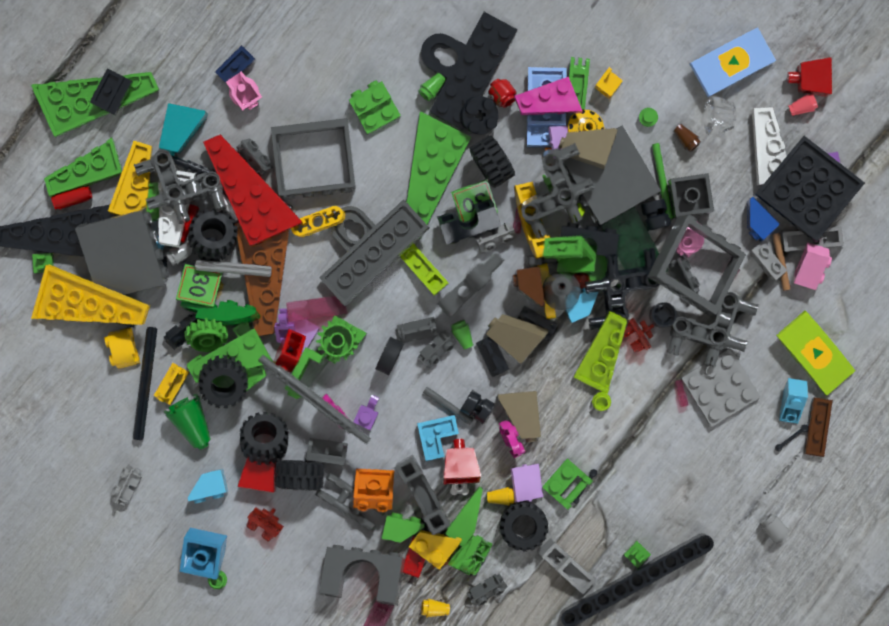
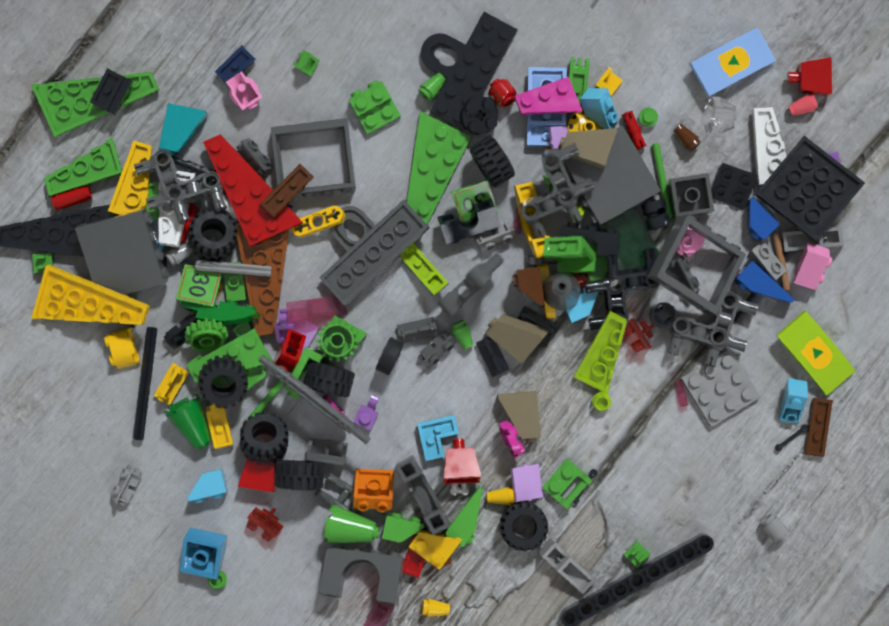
dark grey bar [423,387,474,425] -> none
bright green slope [448,535,493,576] -> none
black wheel [460,390,495,425] -> none
dark grey hinge [467,574,508,606] -> none
none -> yellow hinge [206,404,234,449]
none -> bright green plate [224,262,247,301]
none -> bright green bar [246,368,295,421]
none -> reddish brown tile [260,164,314,219]
none -> bright green tile [293,51,319,77]
none -> black tyre [303,361,355,397]
none -> bright green cone [324,504,379,543]
none -> medium azure slope [580,88,618,129]
none -> red pin [621,110,647,150]
none -> black hinge [711,162,758,210]
none -> blue slope [734,261,795,303]

